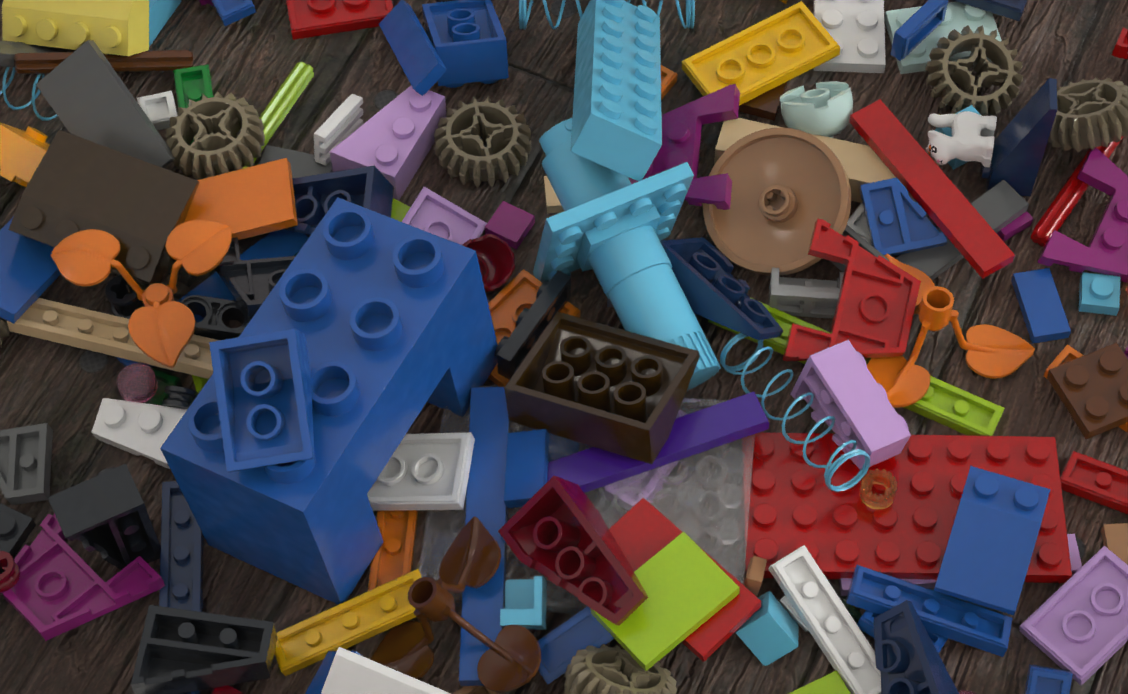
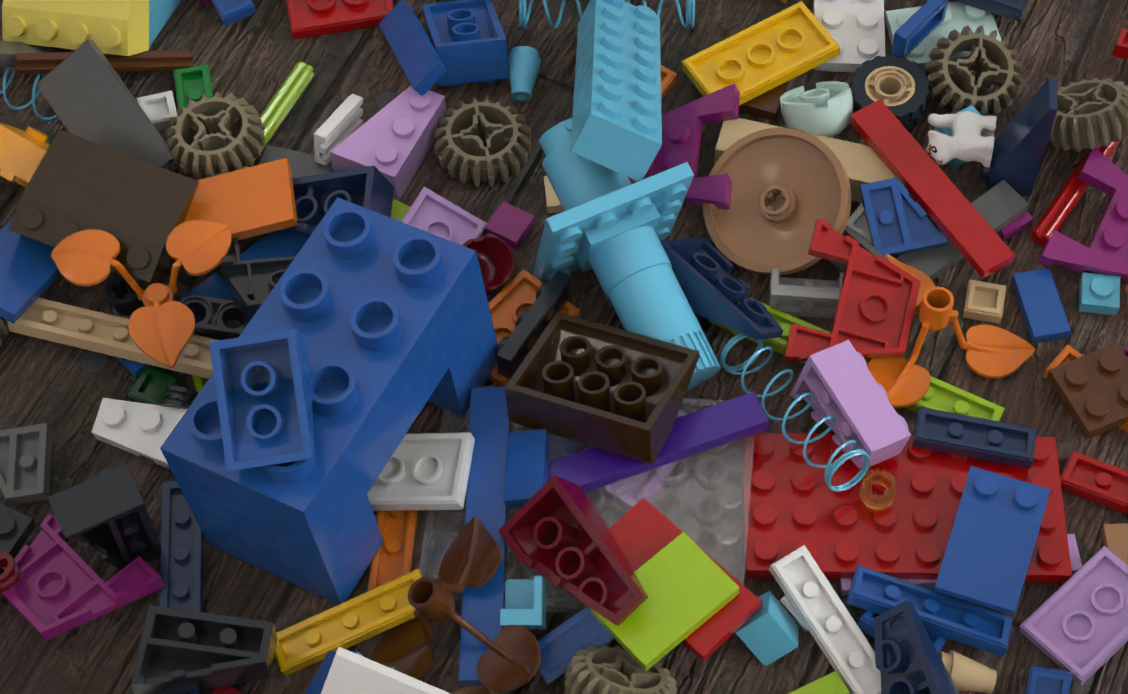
clear pink tile [117,363,158,403] -> none
medium nougat tile [743,555,767,596] -> none
none -> medium azure cone [507,46,542,102]
none -> black wheel [850,55,930,131]
none -> dark blue tile [912,407,1037,469]
none -> tan cone [938,650,997,694]
none -> tan tile [963,279,1006,324]

